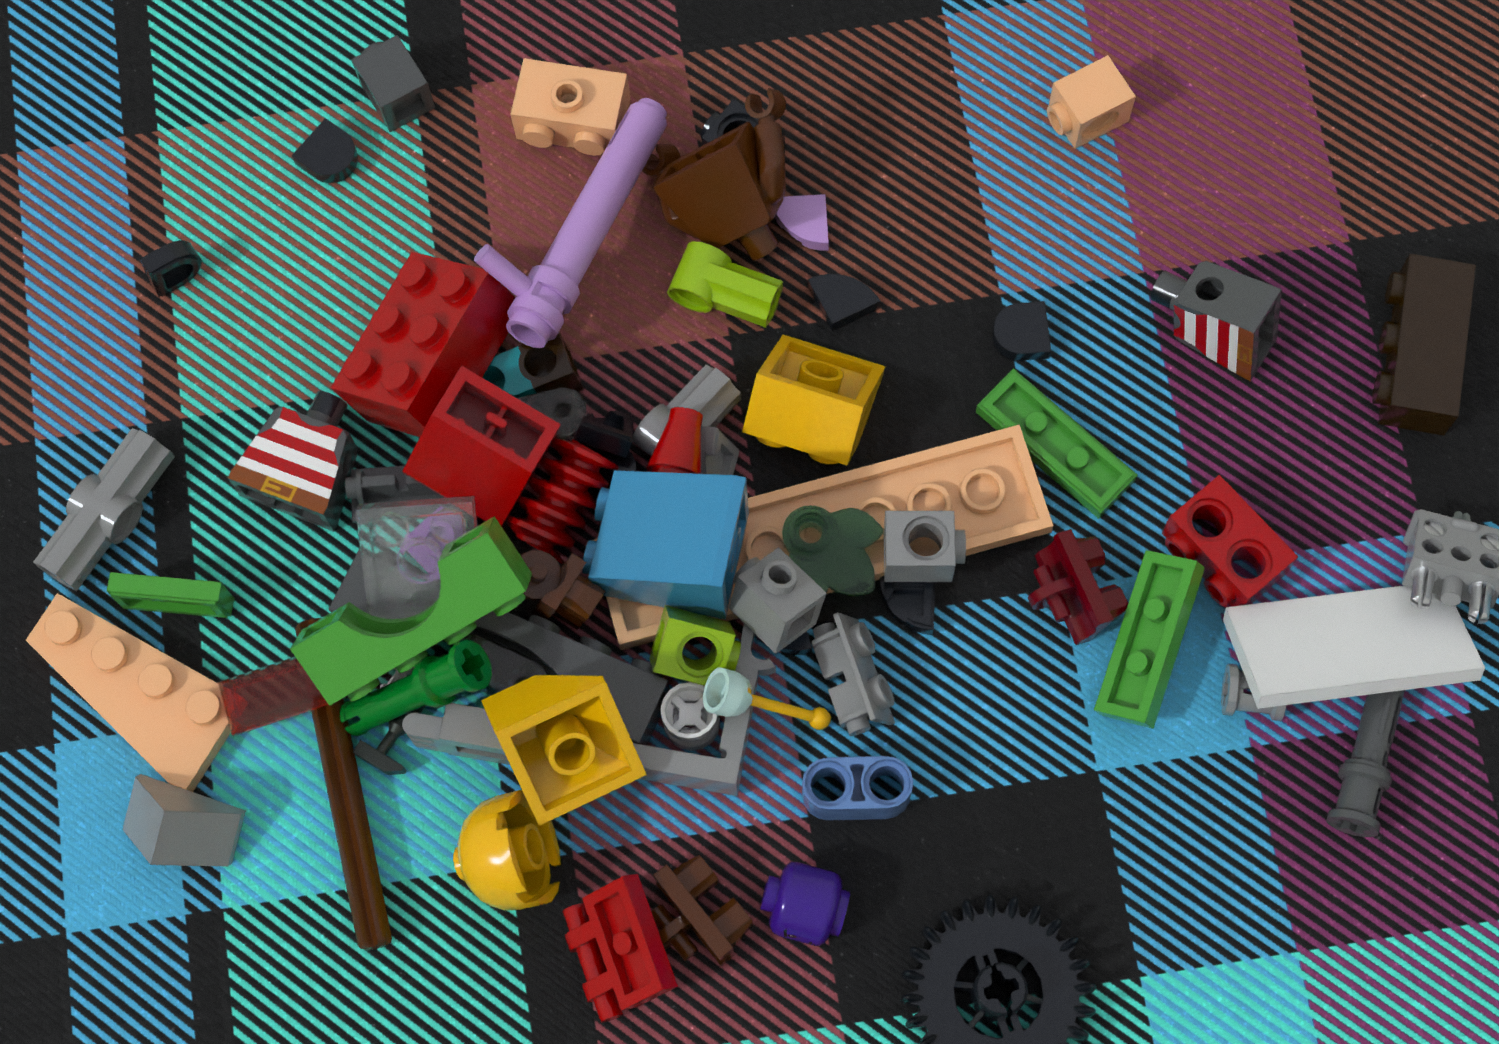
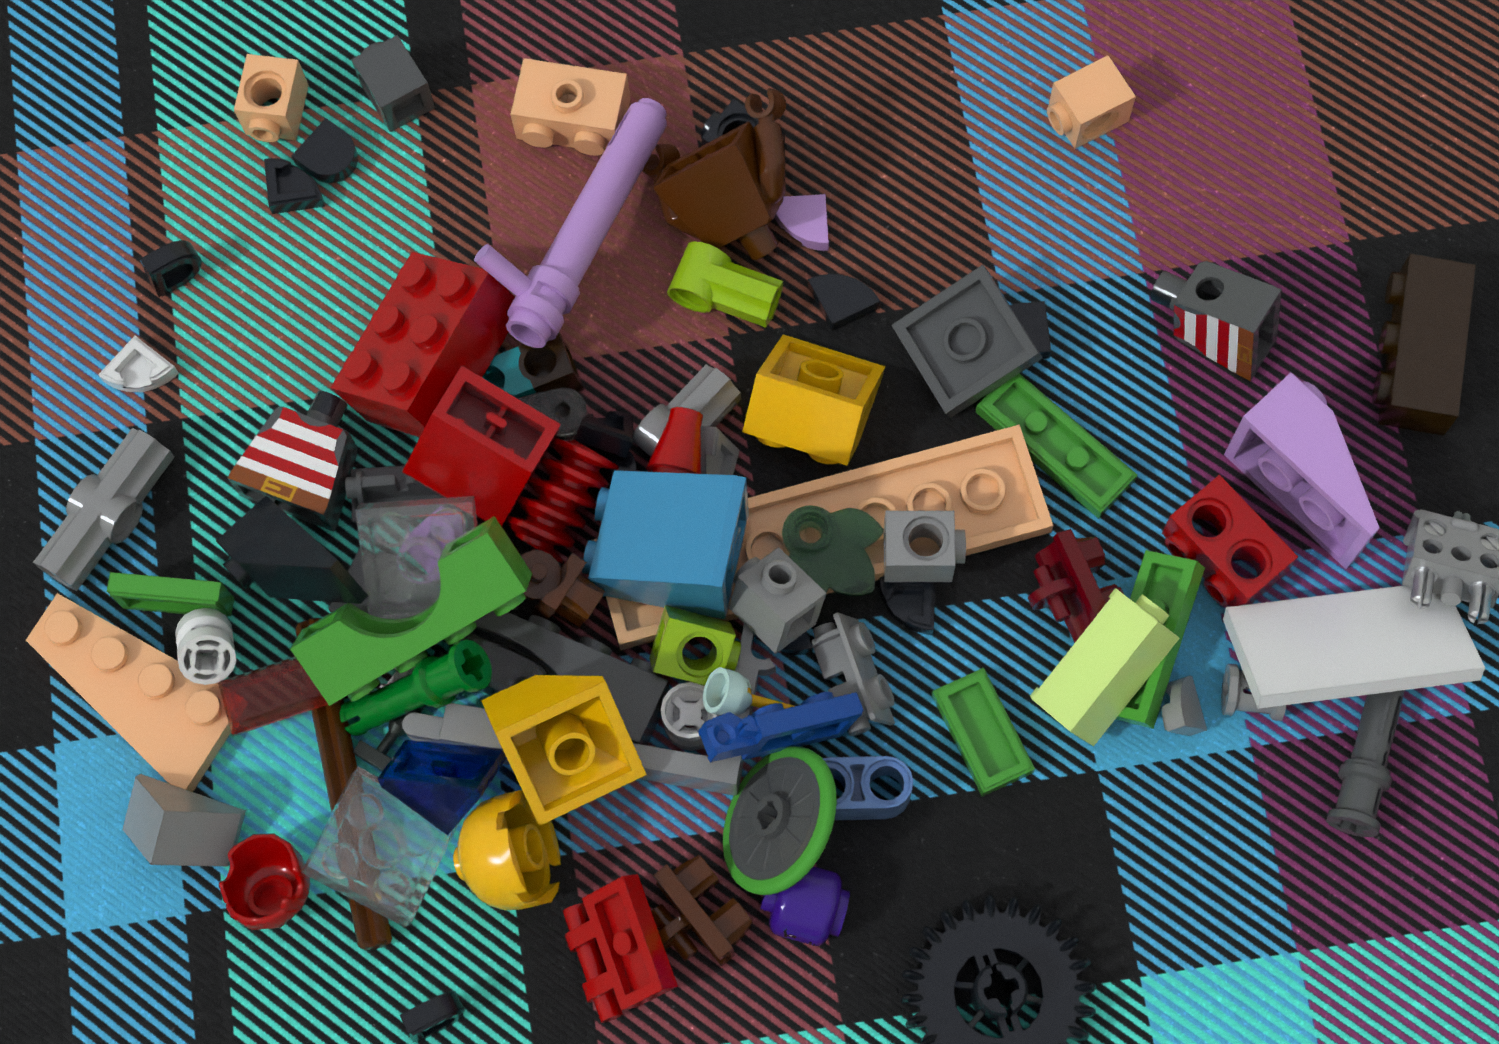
none -> white tile [98,336,179,392]
none -> white wheel [175,608,236,685]
none -> black slope [216,496,369,604]
none -> red hair [219,833,311,930]
none -> light nougat brick [234,54,309,142]
none -> black tile [264,158,325,214]
none -> clear plate [301,766,460,927]
none -> clear blue slope [378,740,507,835]
none -> black tile [400,991,465,1043]
none -> blue hinge [698,692,864,763]
none -> dark grey wheel [723,746,837,895]
none -> dark grey plate [891,265,1043,418]
none -> bright green tile [932,668,1035,797]
none -> yellowish green brick [1030,588,1180,747]
none -> light grey tile [1162,676,1207,736]
none -> lavender slope [1224,372,1379,569]

